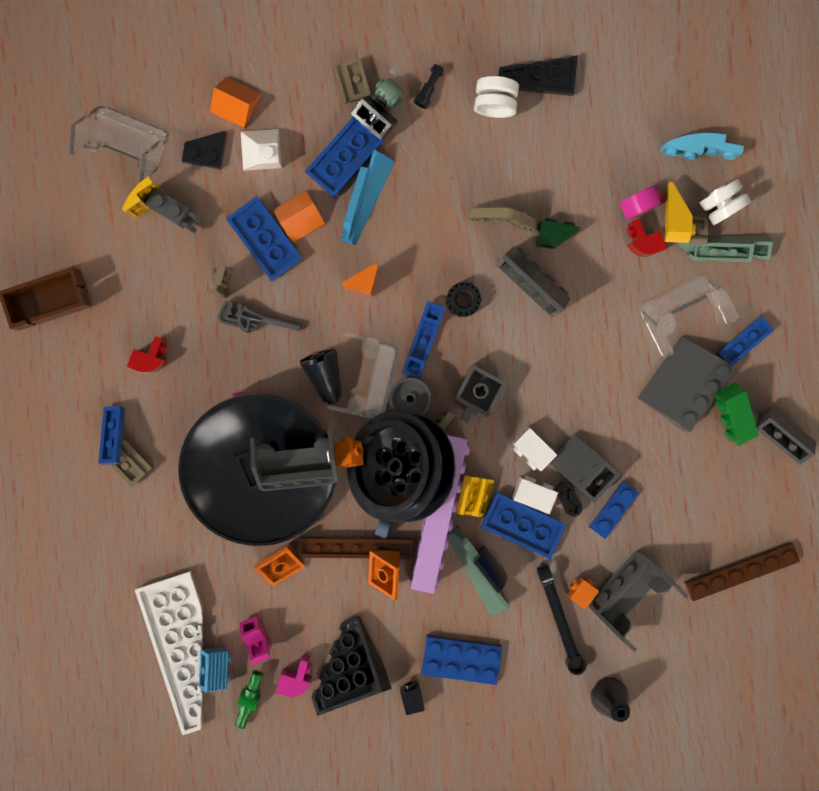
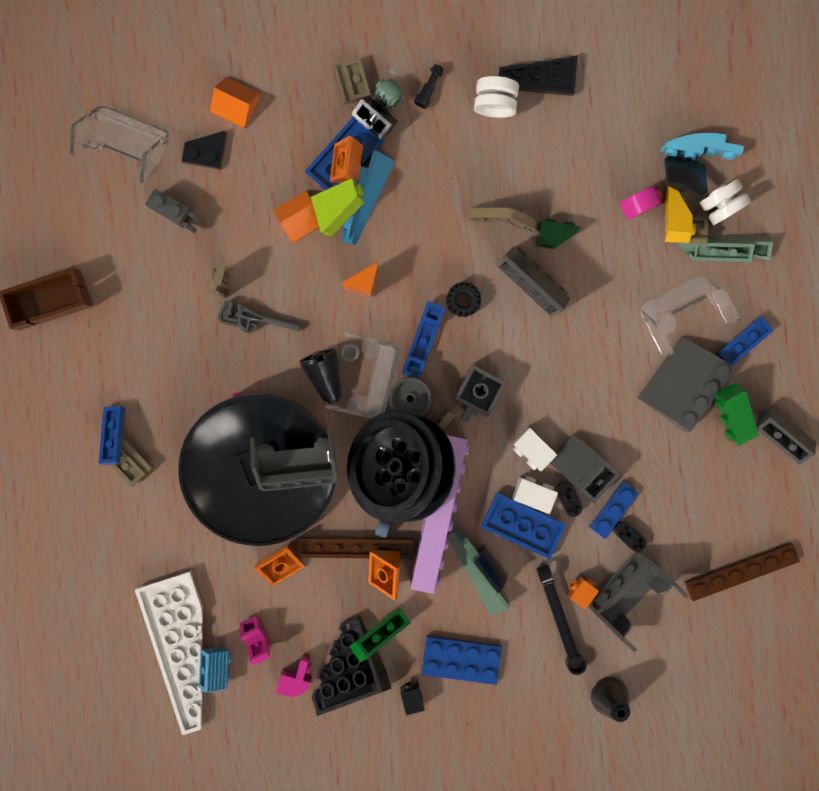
yellow slope [122,176,163,219] -> none
red brick [127,336,168,373] -> none
blue plate [226,196,303,282] -> none
green pin [235,670,263,729] -> none
white slope [241,129,282,171] -> none
orange brick [334,437,364,468] -> none
yellow slope [456,475,494,517] -> none
red brick [627,218,667,257] -> none
none -> lime slope [311,178,365,237]
none -> orange slope [330,136,363,183]
none -> light grey tile [341,343,360,362]
none -> green brick [349,607,411,662]
none -> black beam [613,521,647,552]
none -> black slope [664,156,708,196]

